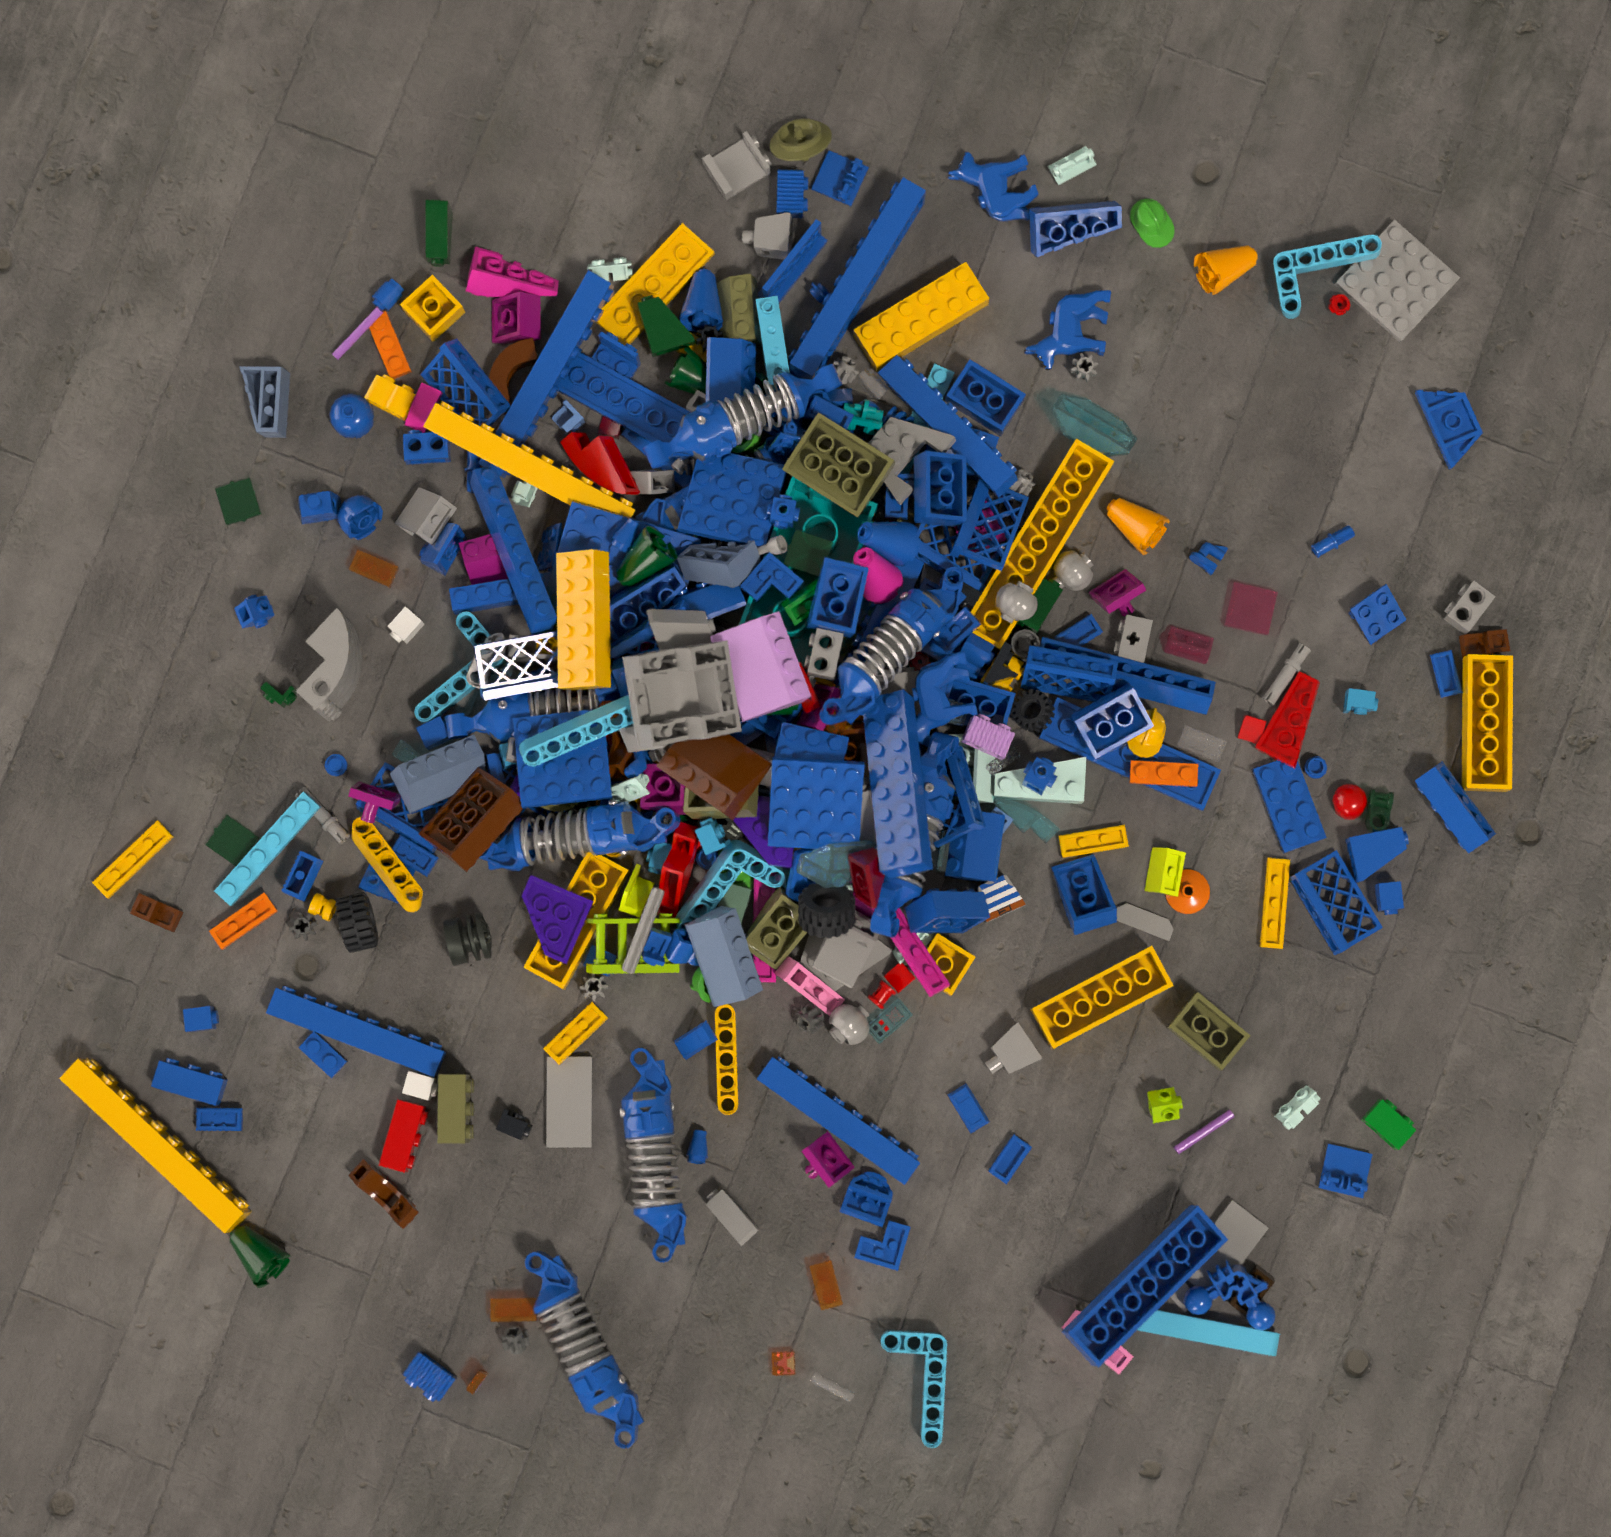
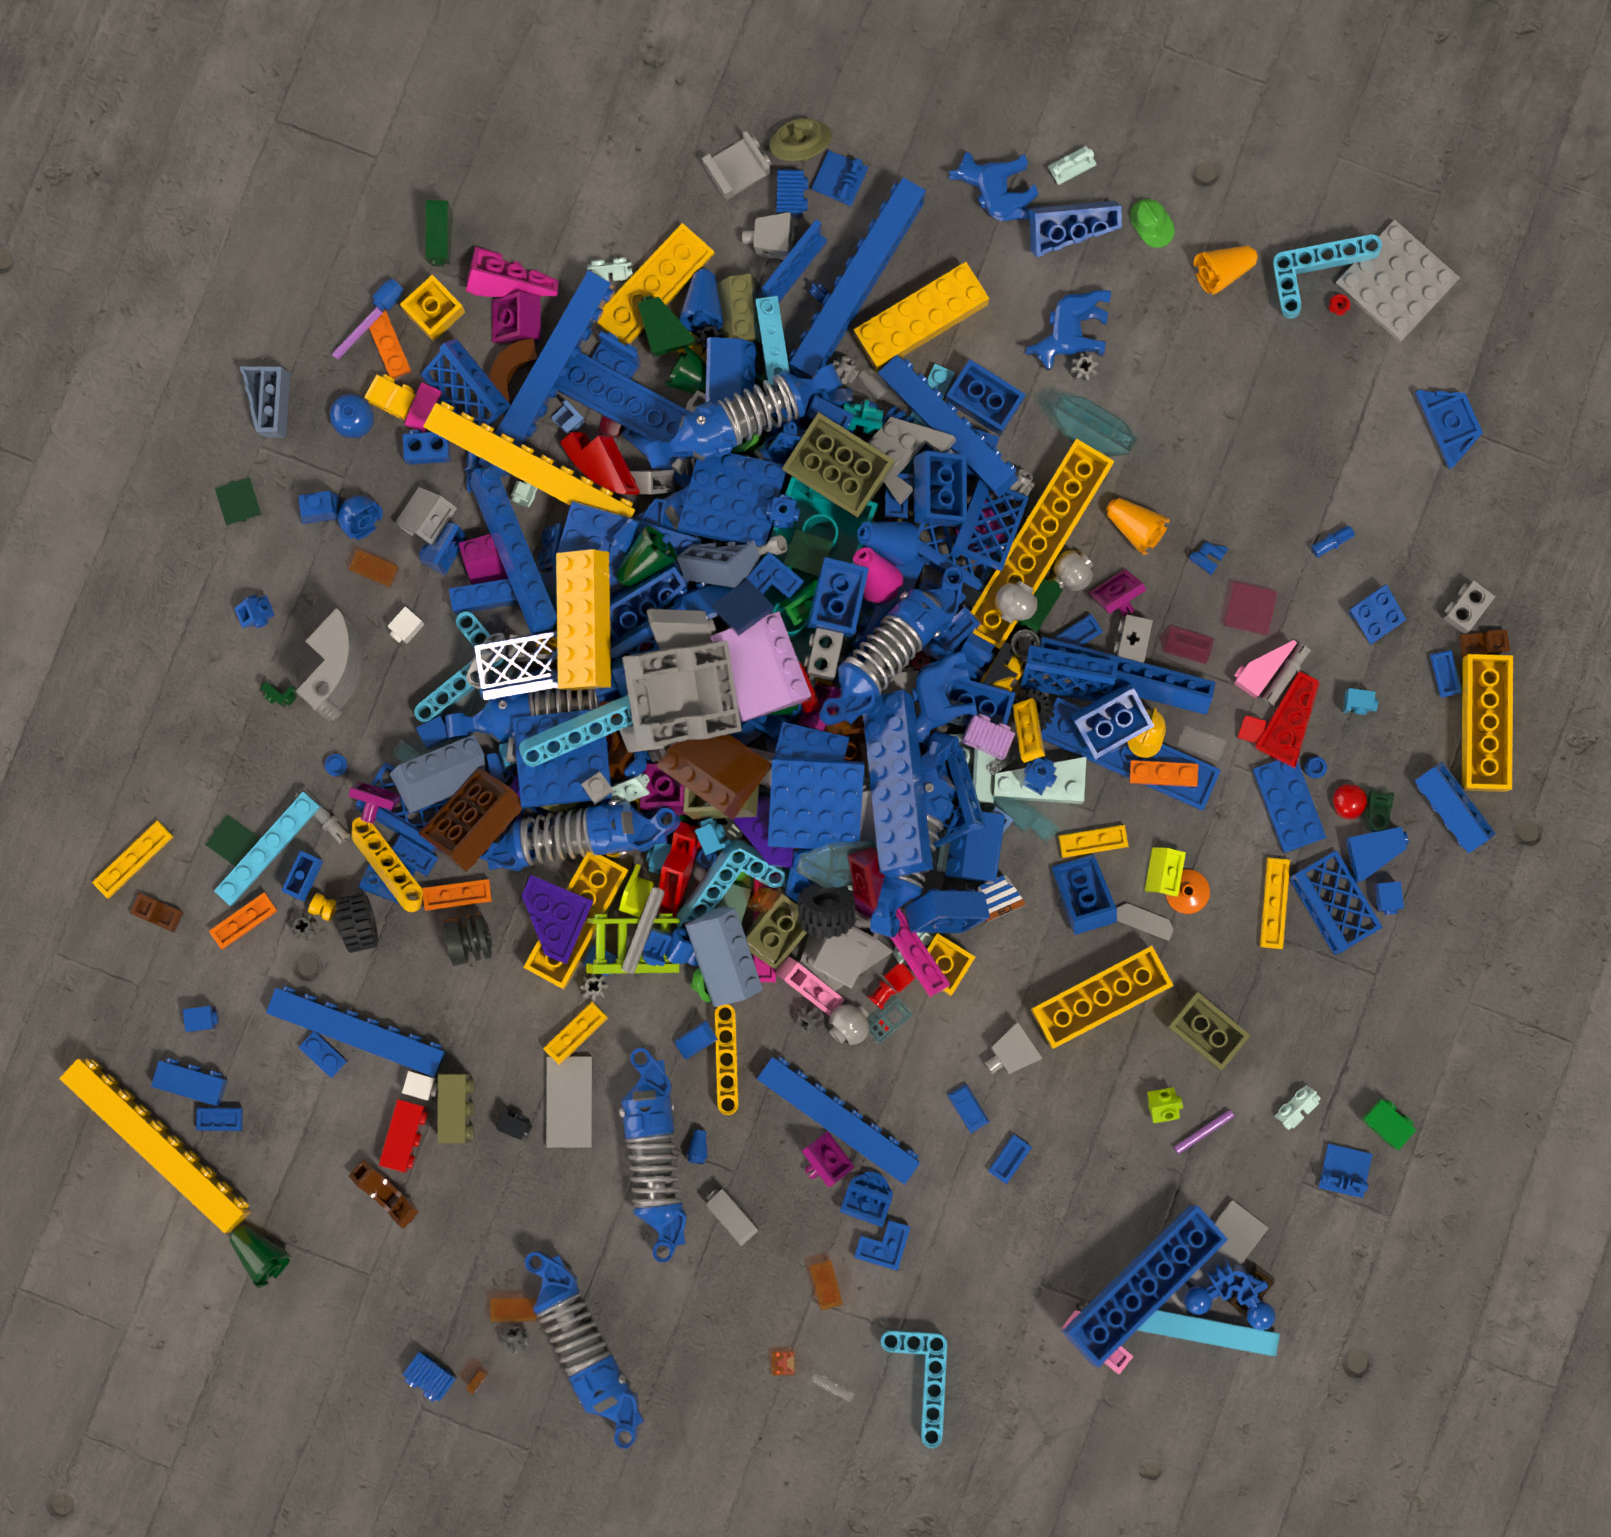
none -> orange plate [422,879,492,911]
none -> light grey plate [581,772,613,804]
none -> dark blue tile [711,579,775,636]
none -> clear orange plate [747,887,777,912]
none -> yellow tile [1012,698,1045,763]
none -> bright pink slope [1234,640,1297,699]

